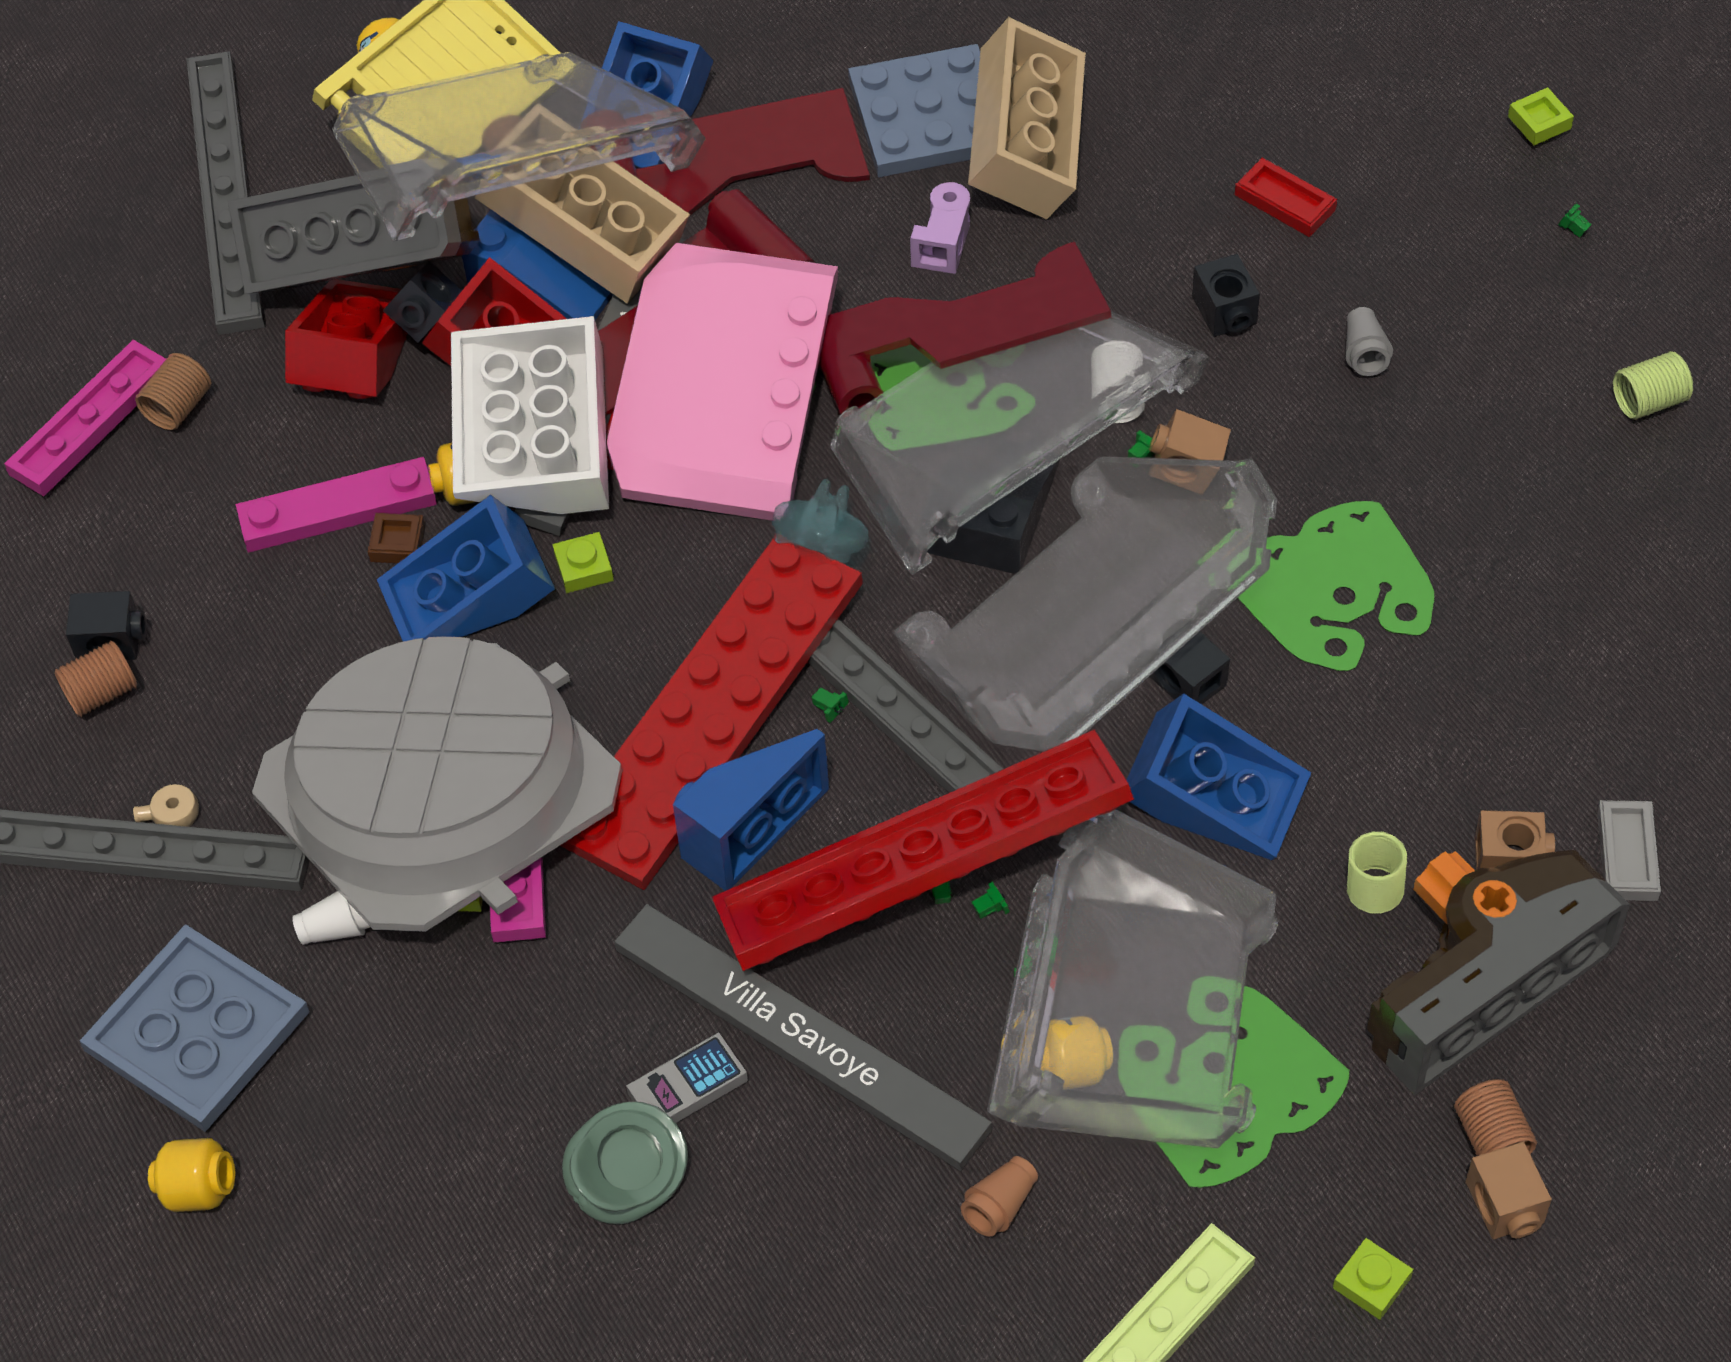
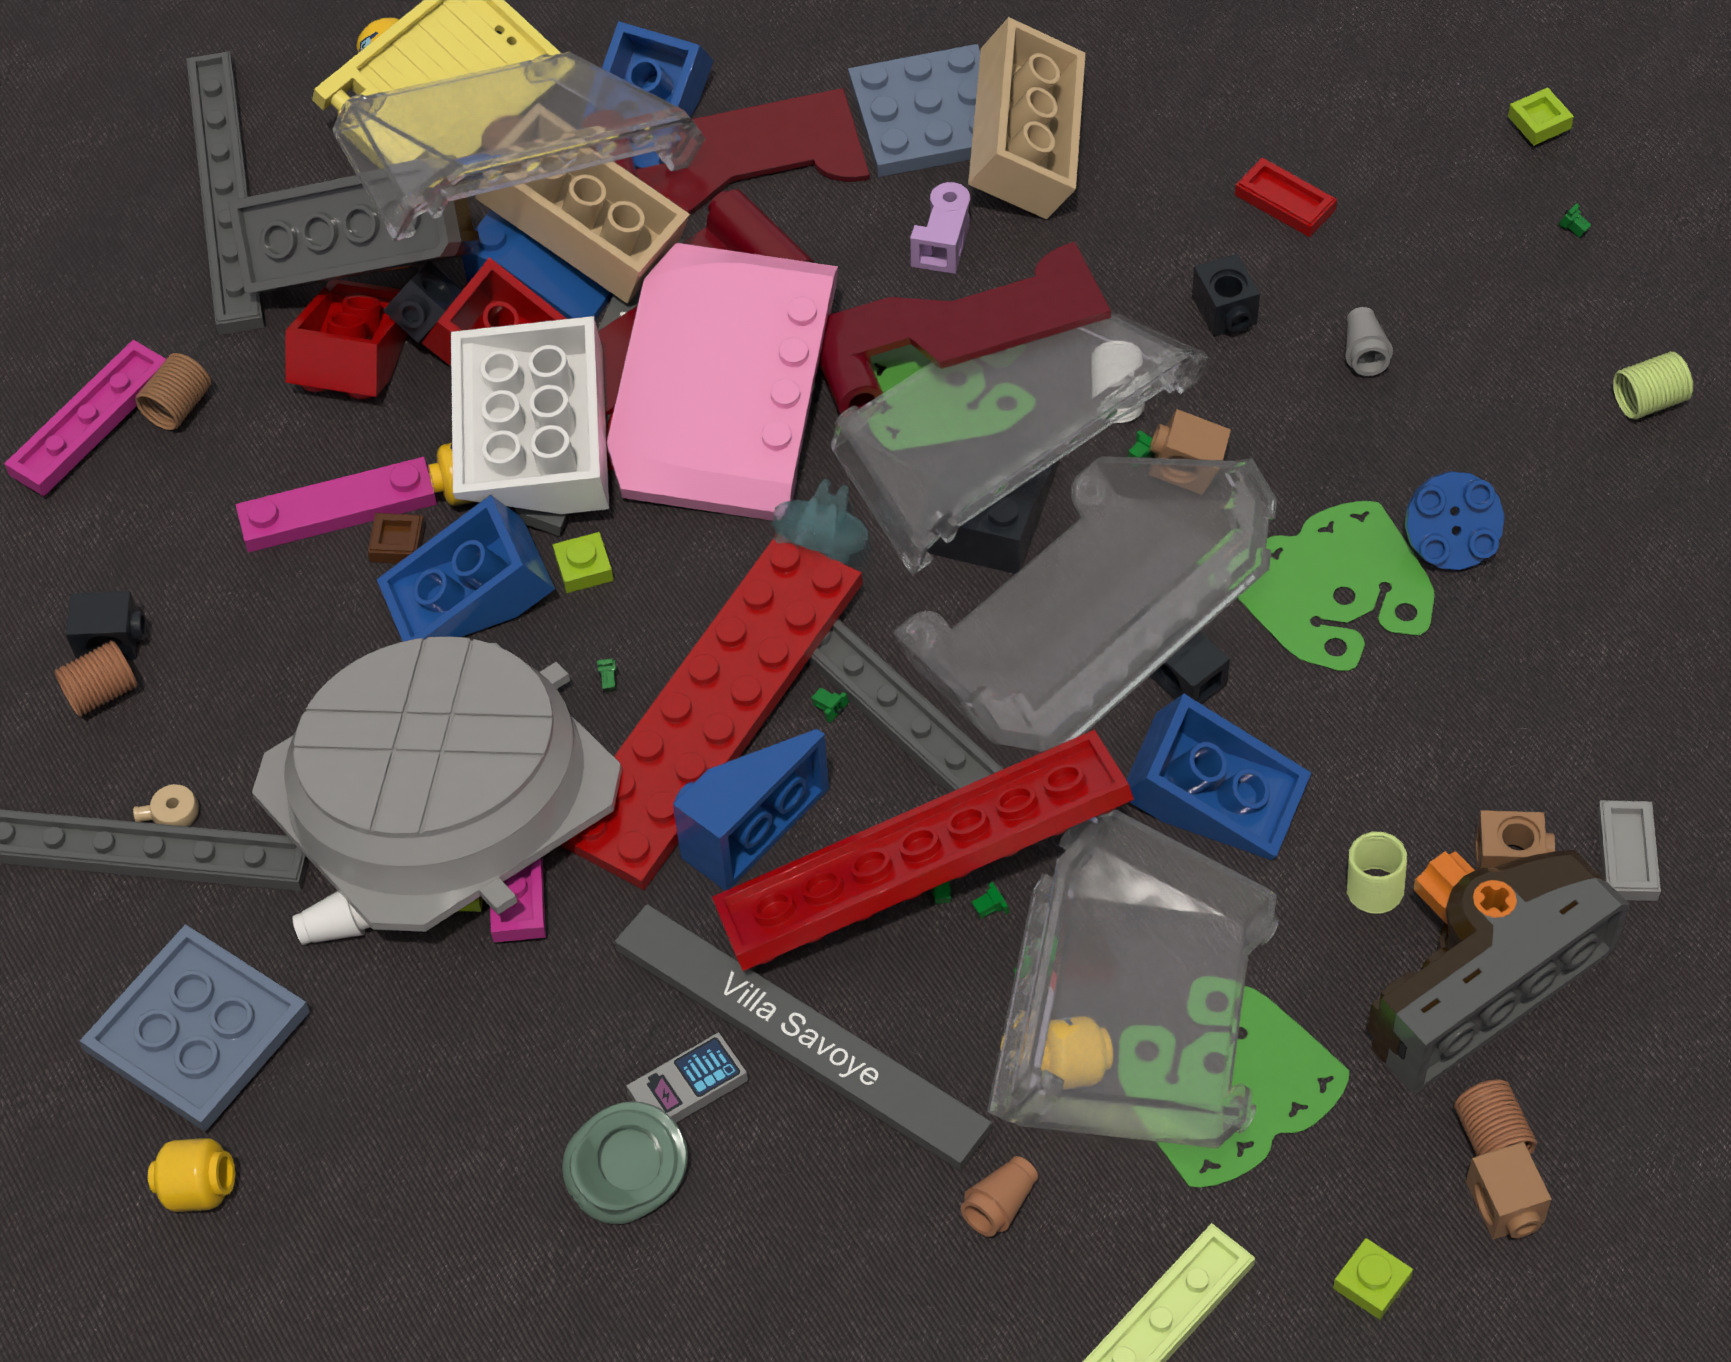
none -> green piece [597,659,617,692]
none -> blue plate [1405,471,1505,570]

